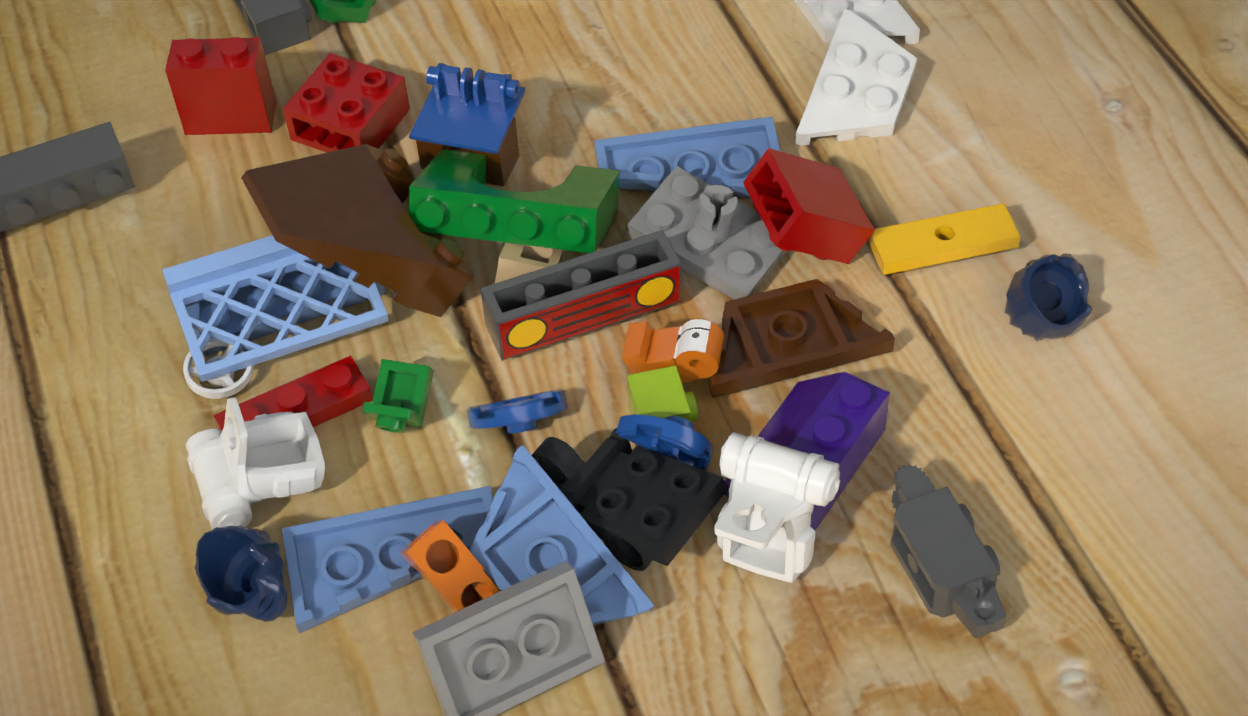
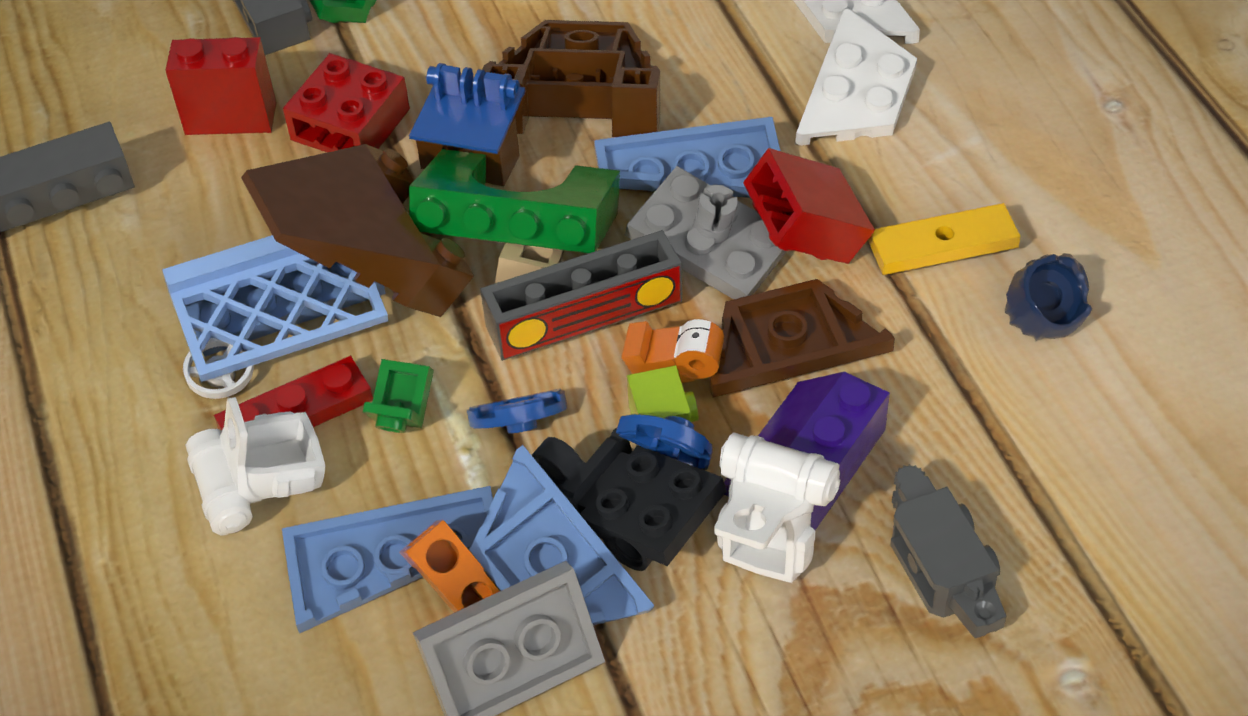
dark blue hair [195,525,287,622] -> none
none -> reddish brown wedge [482,20,660,137]

